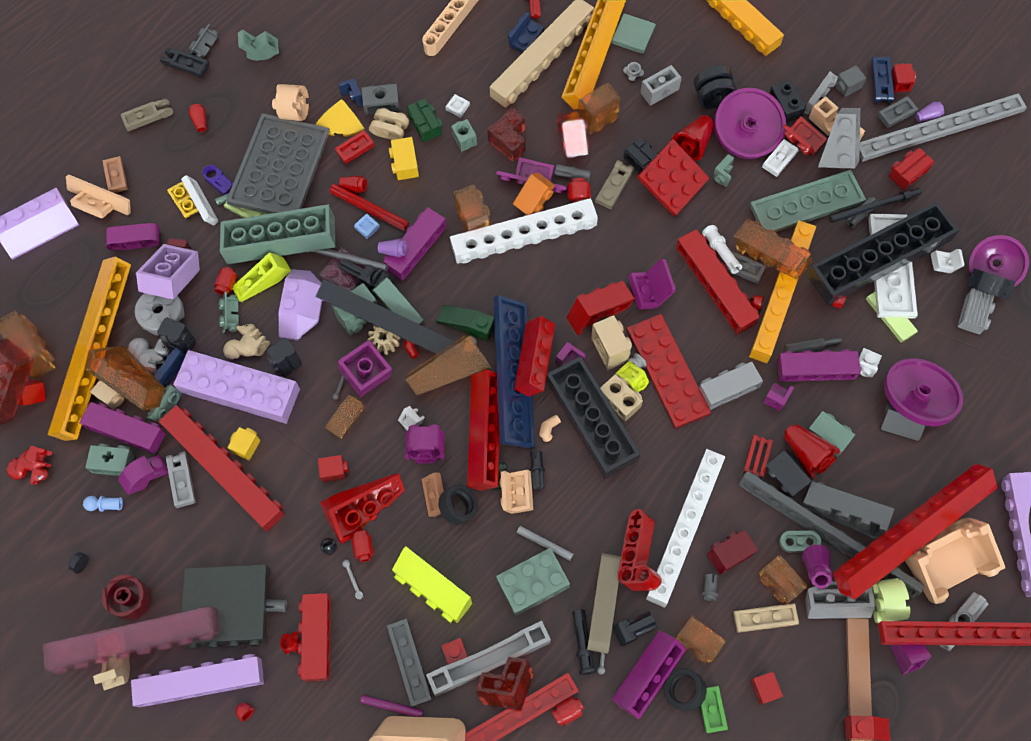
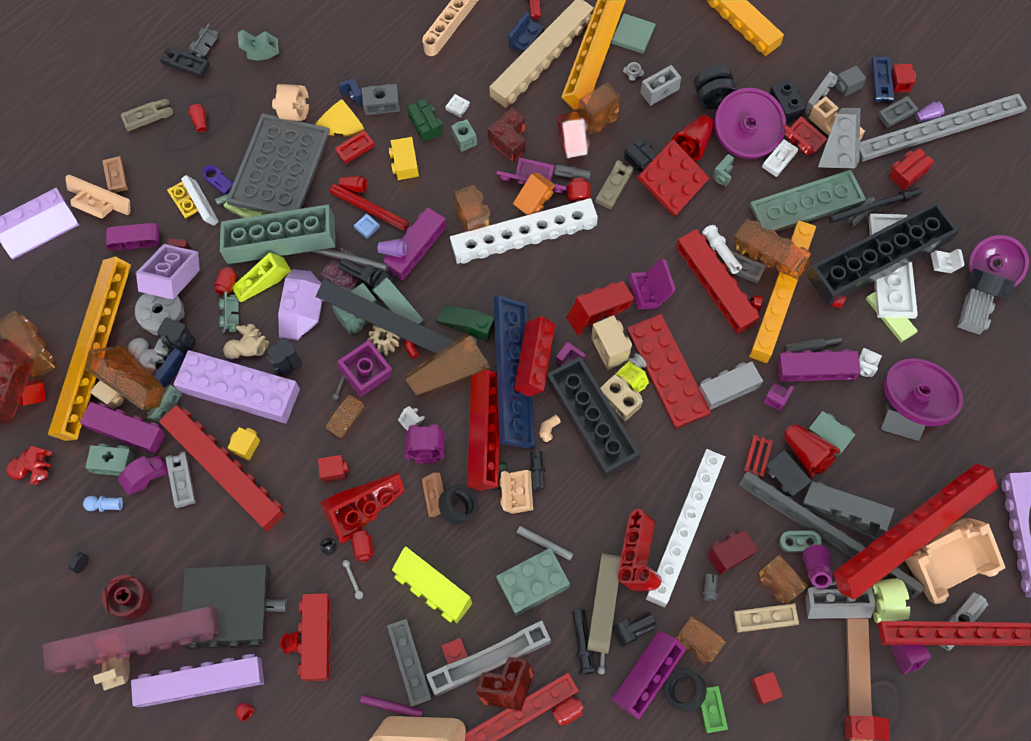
tan brick [369,108,409,140] -> none

